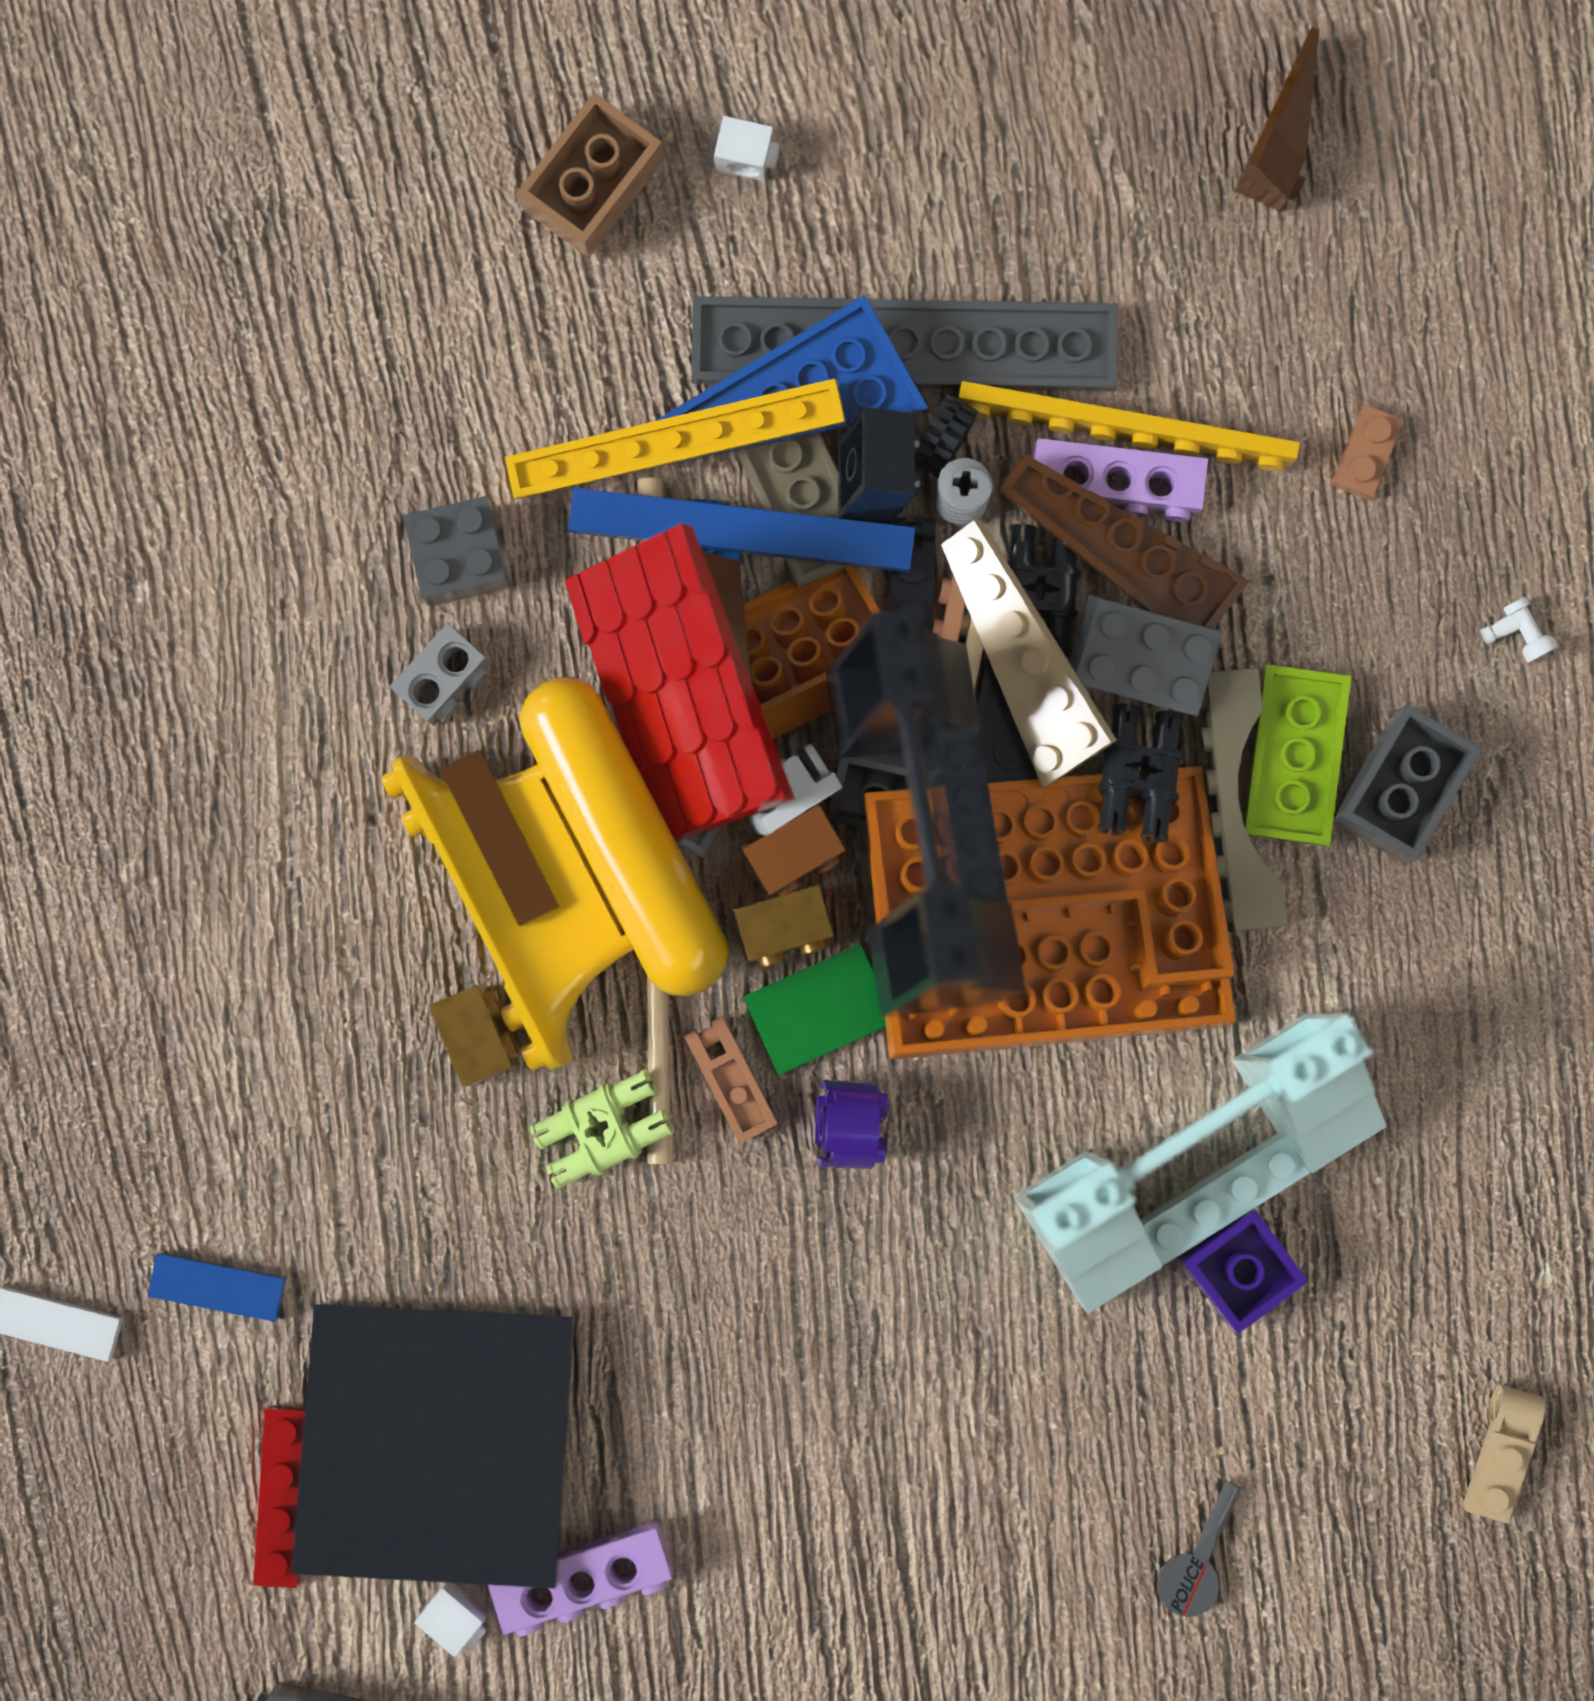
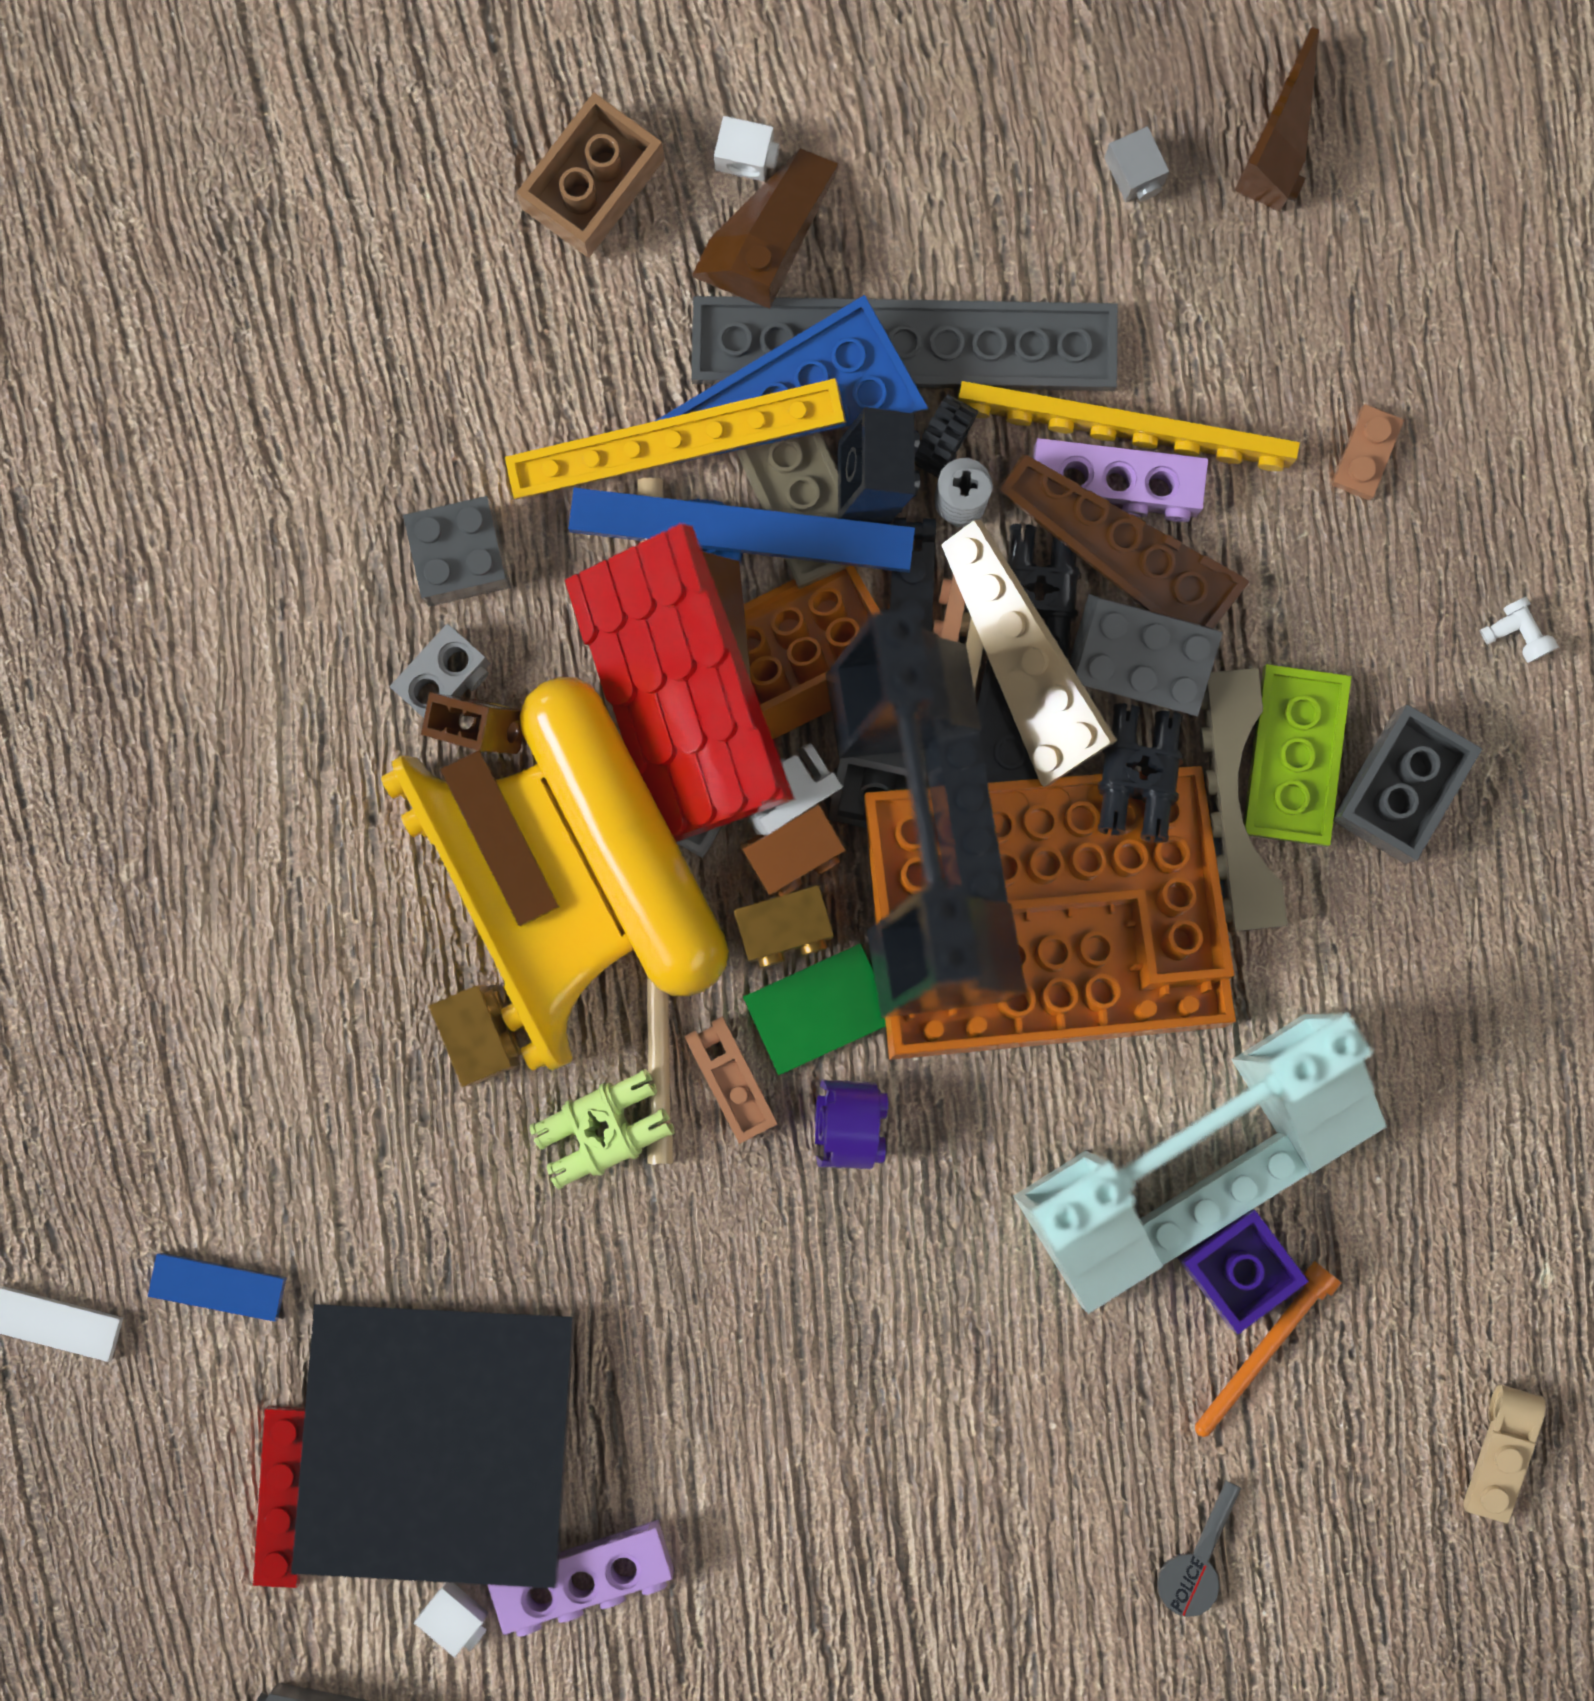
none -> reddish brown torso [421,692,525,754]
none -> reddish brown wedge [692,148,839,309]
none -> light grey brick [1104,126,1169,203]
none -> orange piece [1195,1261,1342,1437]

